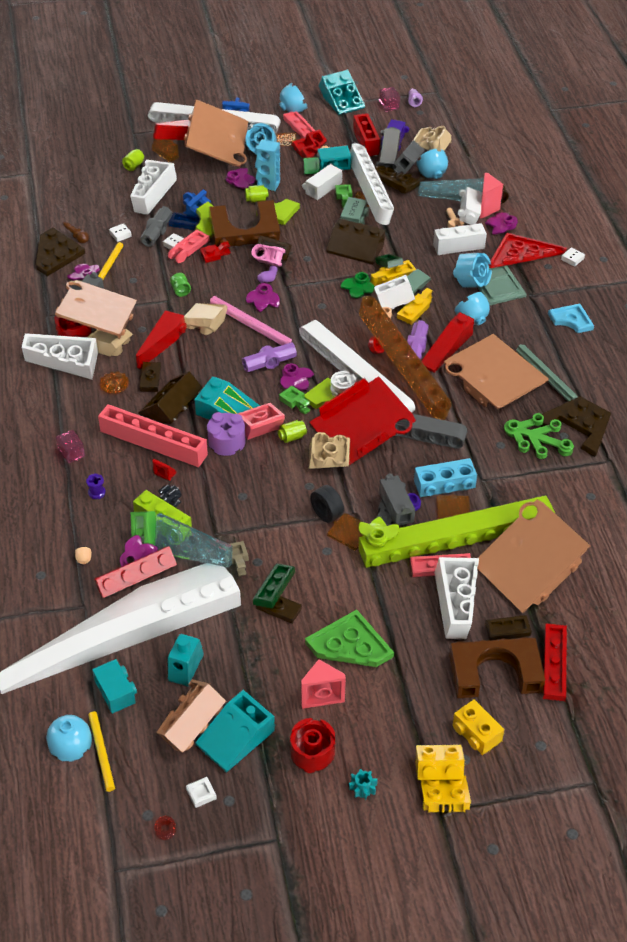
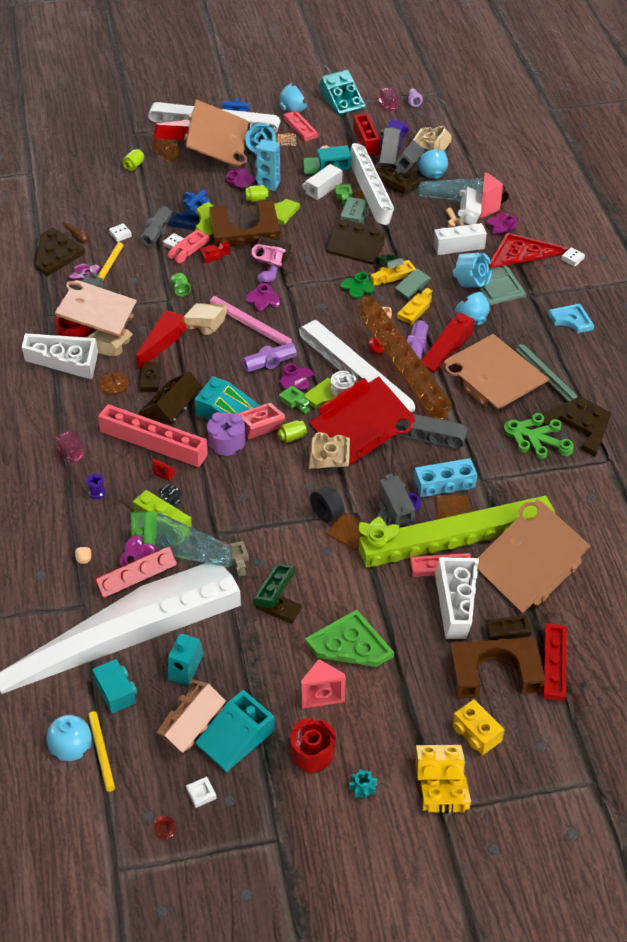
white wedge [130,160,177,214] -> none
red slope [292,129,327,158] -> none
white brick [374,275,415,310] -> none

